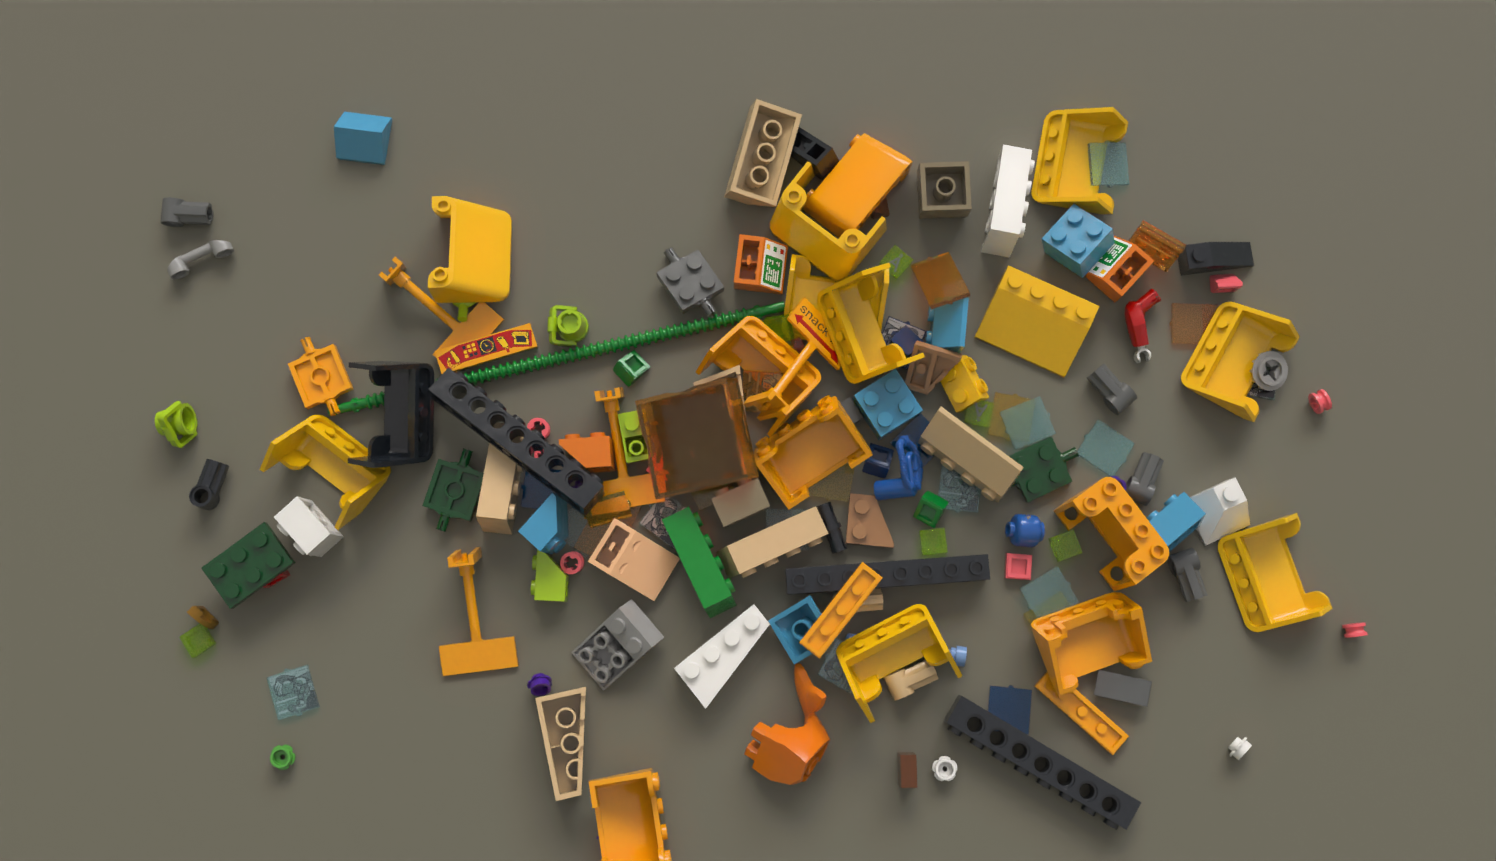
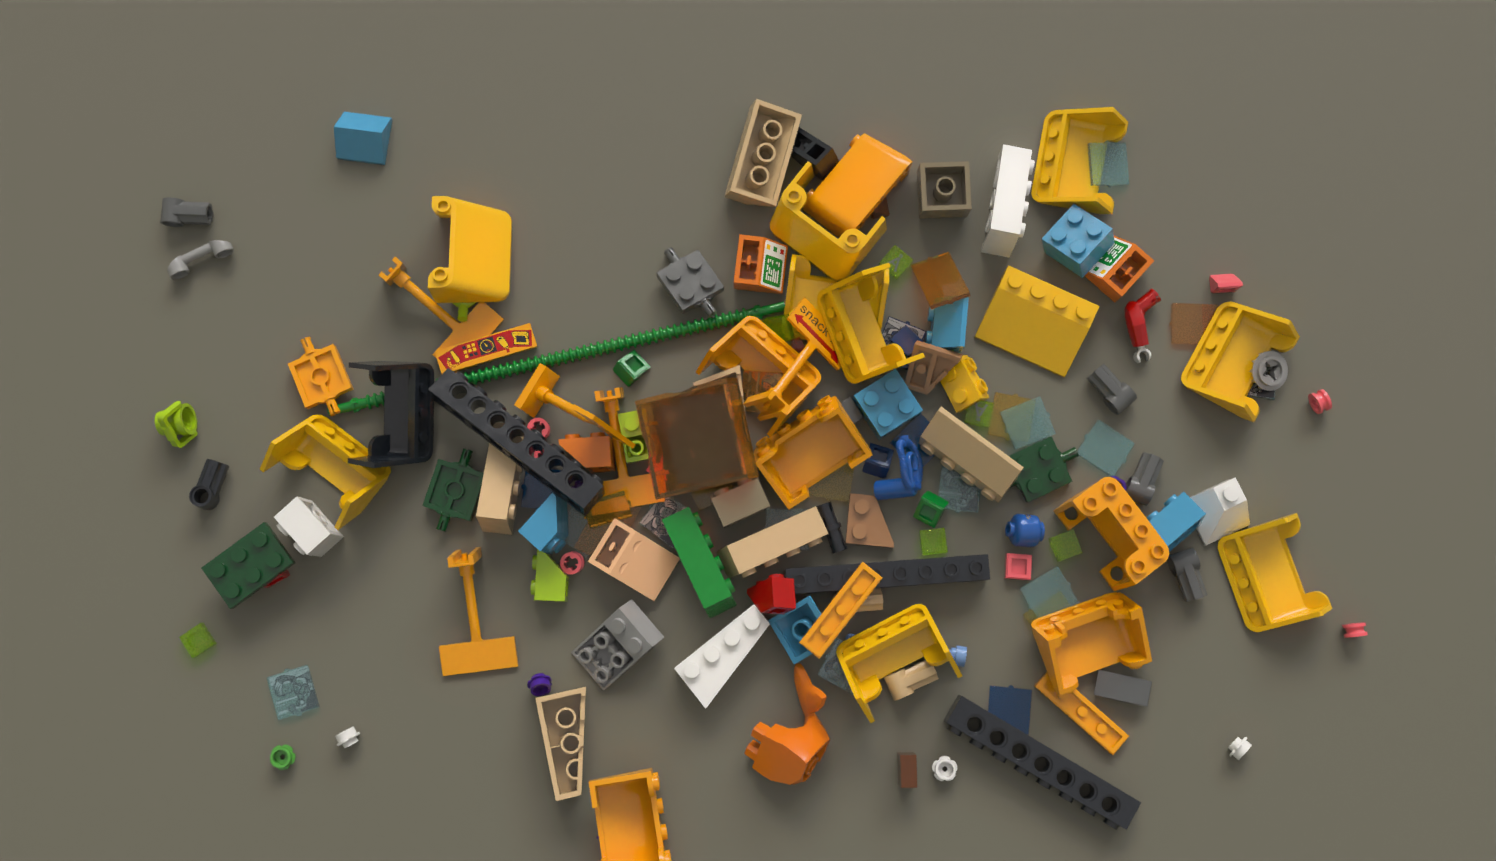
pearl gold tile [187,606,219,630] -> none
lime piece [547,305,589,347] -> none
clear orange plate [1128,220,1186,272] -> none
black slope [1177,242,1254,276] -> none
none -> white plate [335,726,360,749]
none -> light orange piece [514,363,636,448]
none -> red slope [747,574,796,614]

